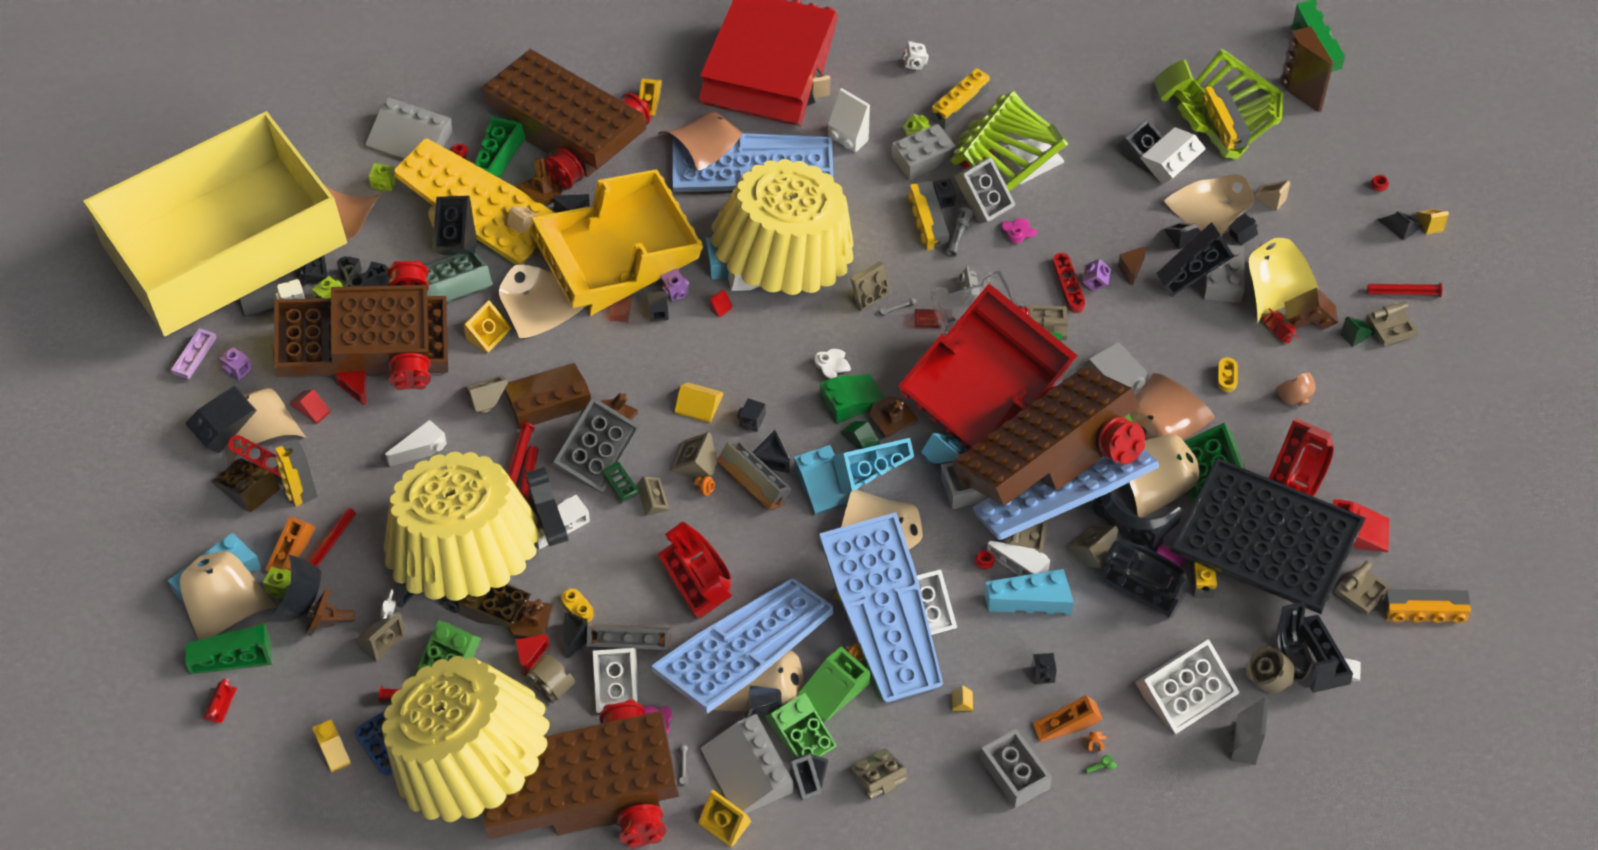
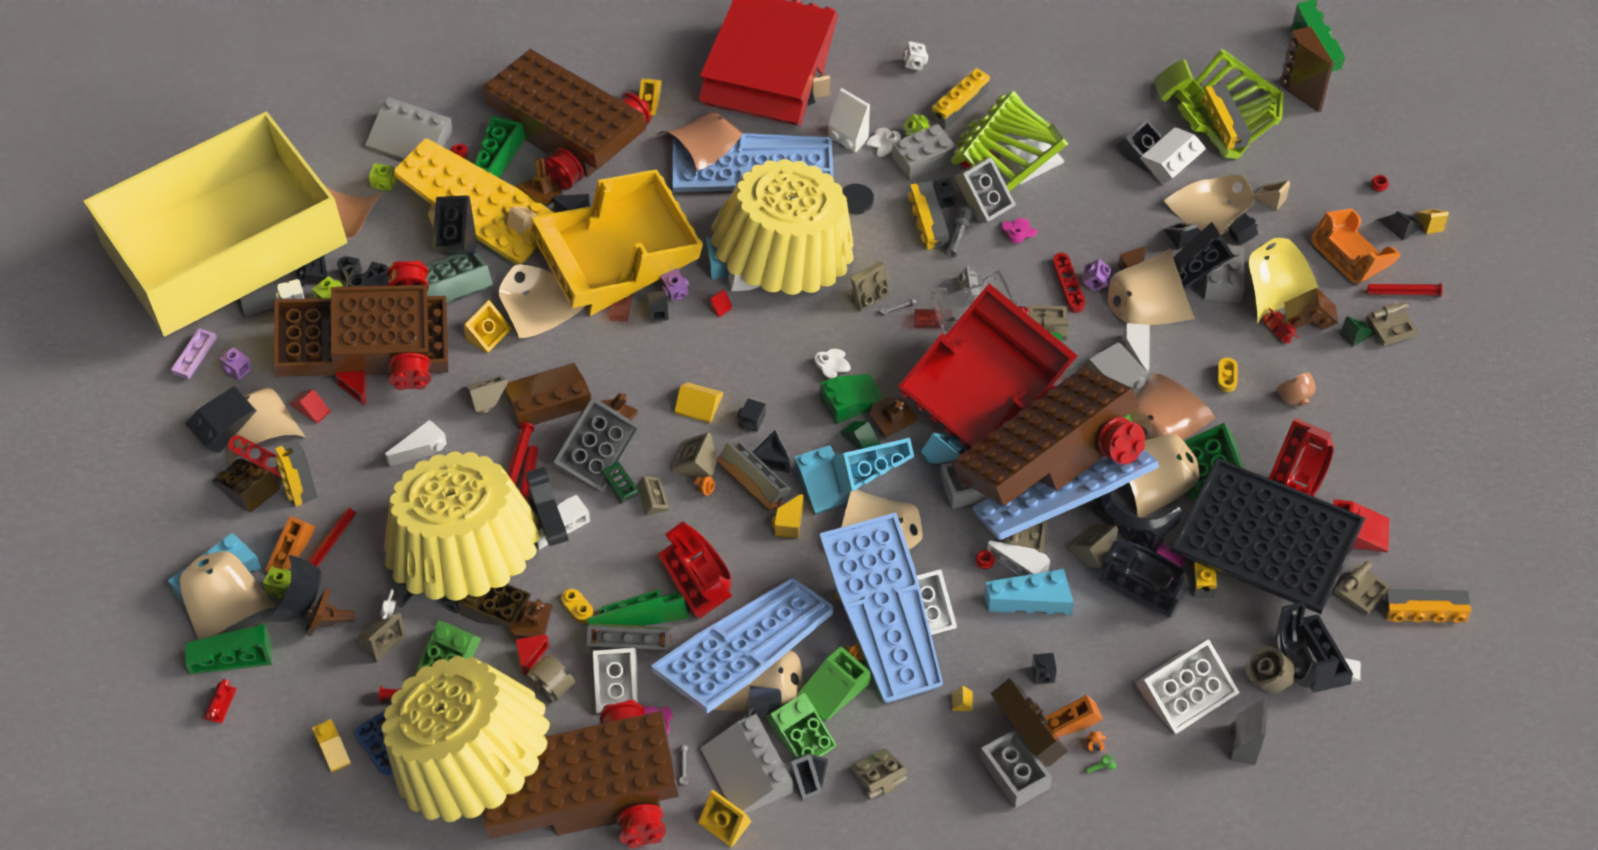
black slope [564,612,588,658] -> none
none -> green wedge [587,589,689,626]
none -> yellow slope [771,495,803,538]
none -> black tile [842,184,874,215]
none -> white plate [866,128,901,157]
none -> dark brown brick [990,678,1068,767]
none -> tan piece [1108,248,1195,325]
none -> white slope [1122,323,1149,381]
none -> orange windscreen [1311,208,1401,284]

